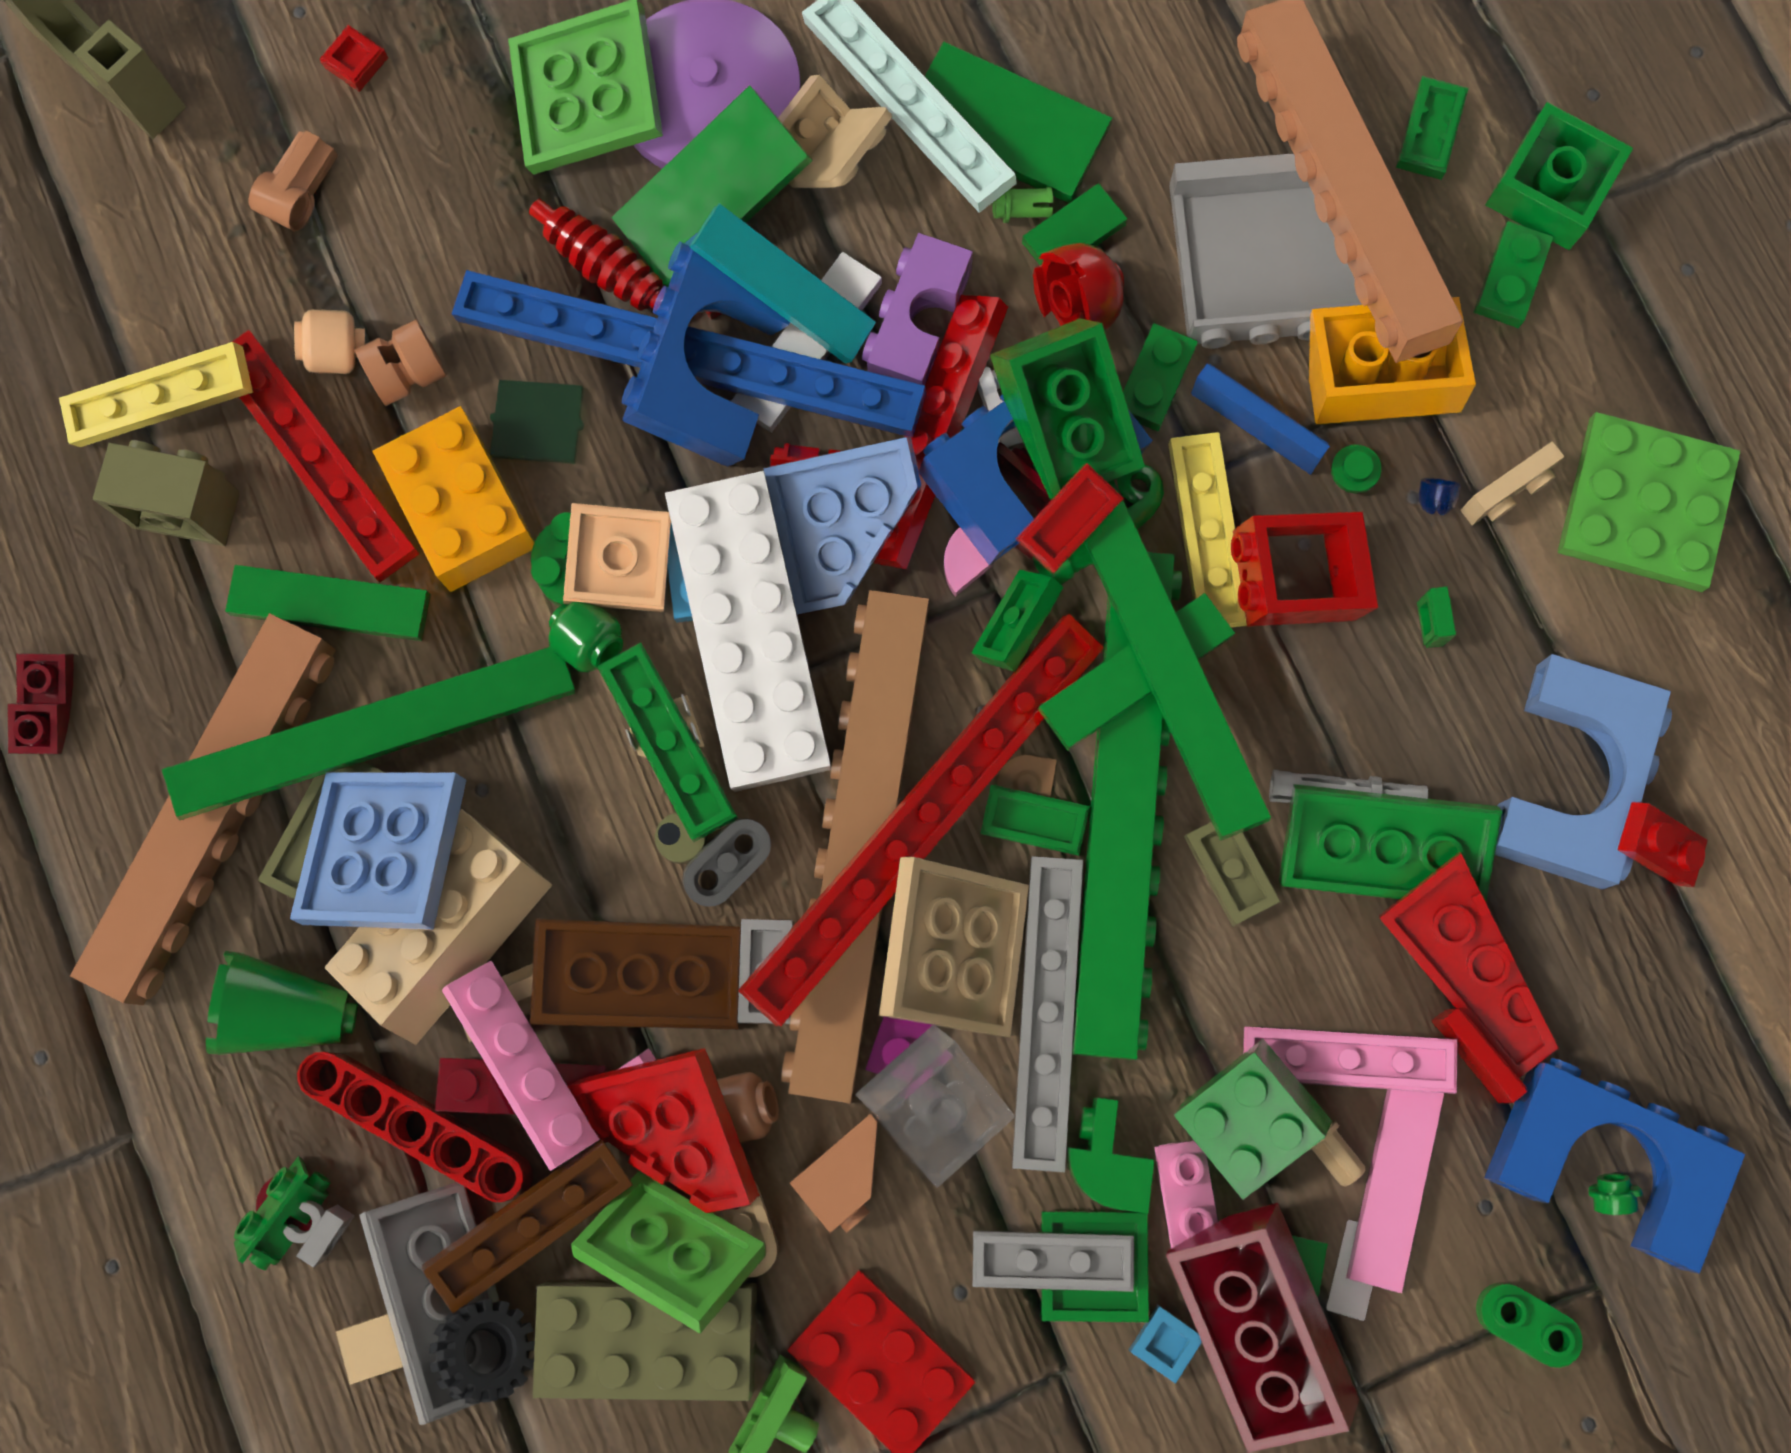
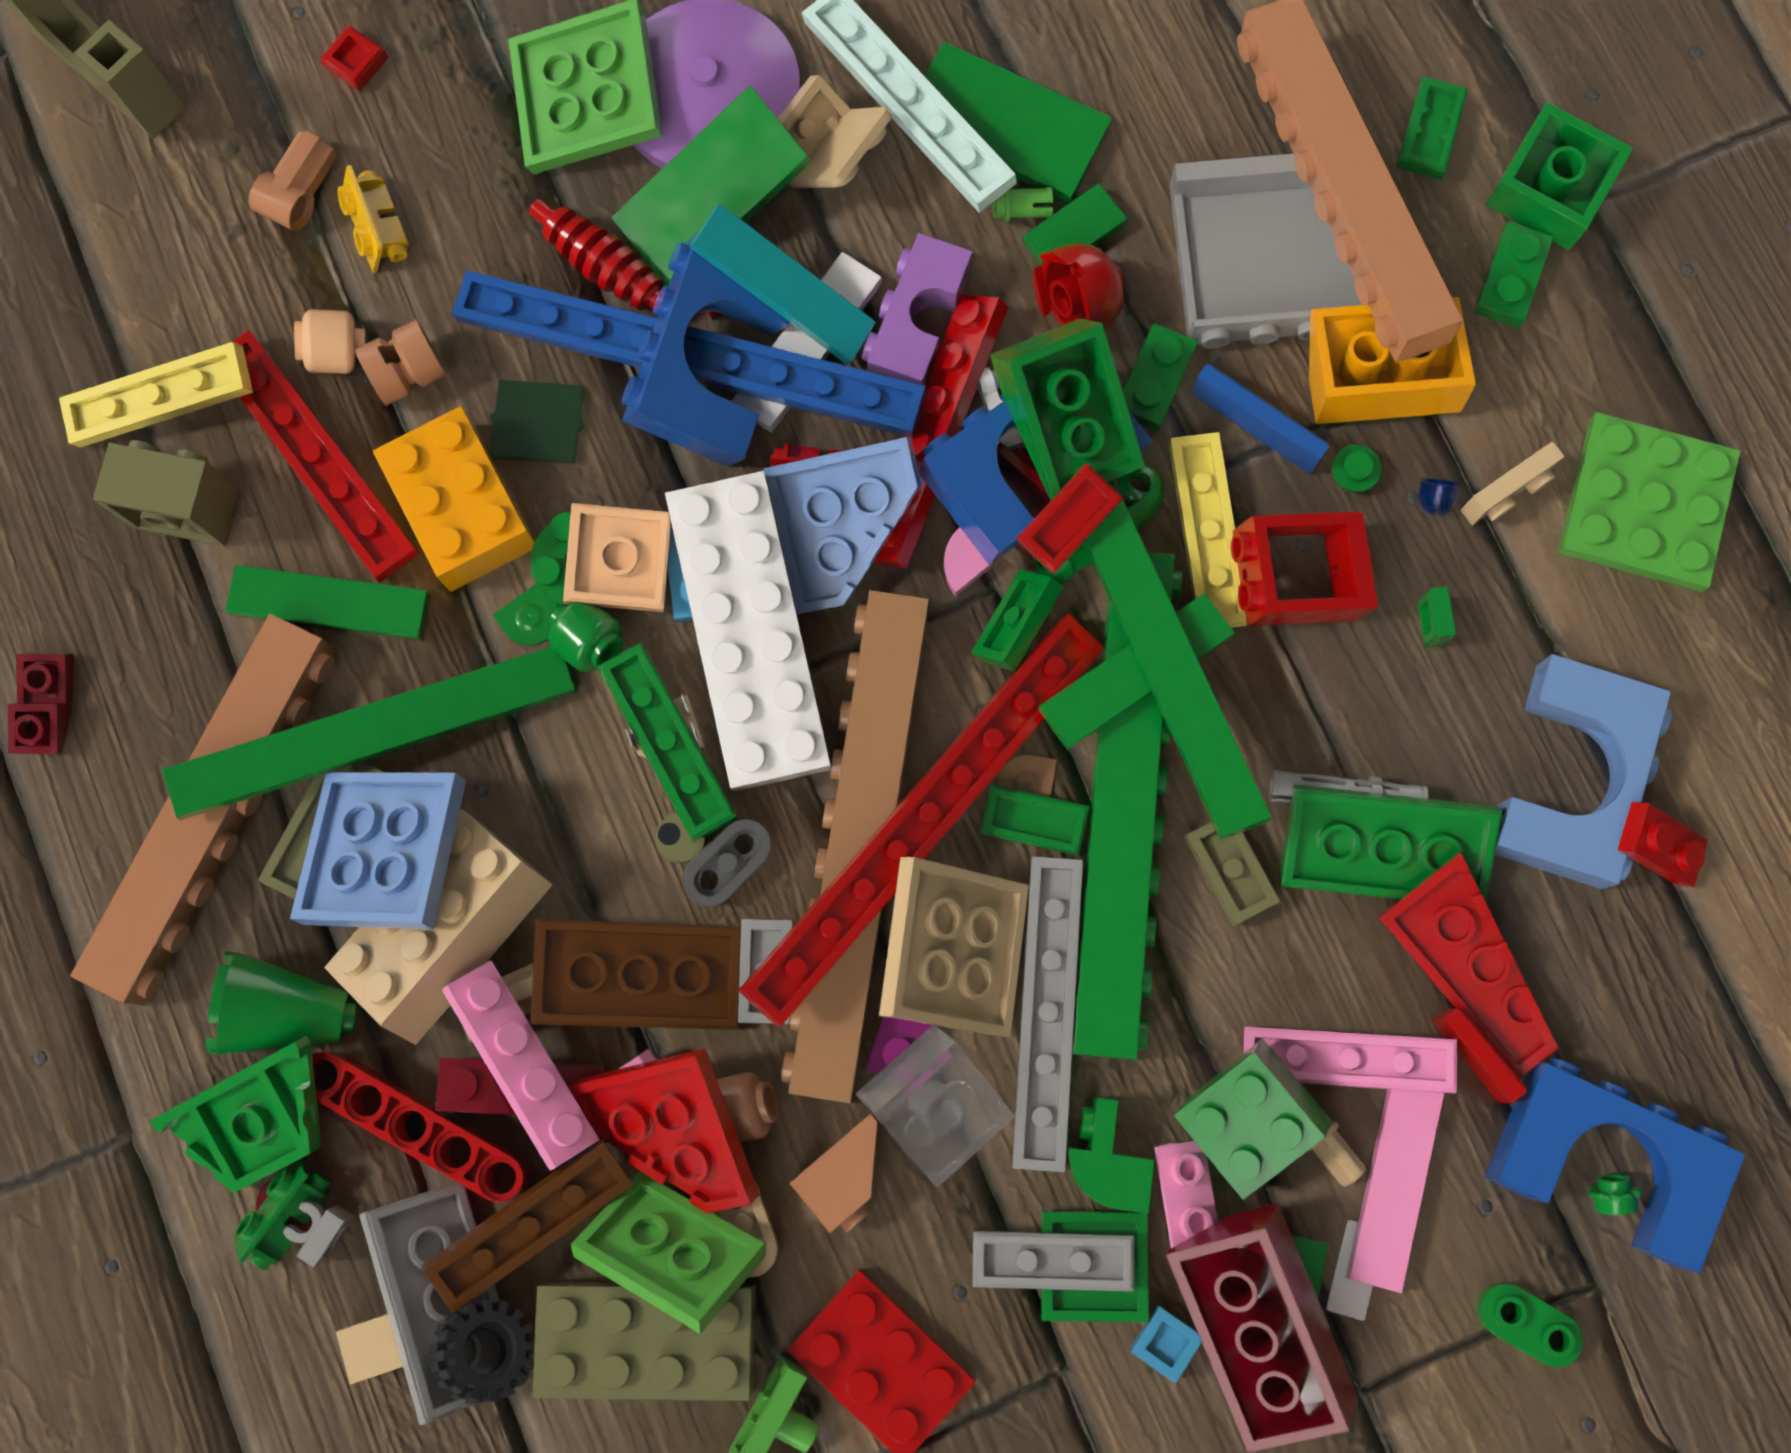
none -> green wing [150,1035,322,1193]
none -> yellow hinge [338,165,409,273]
none -> green piece [492,583,558,646]

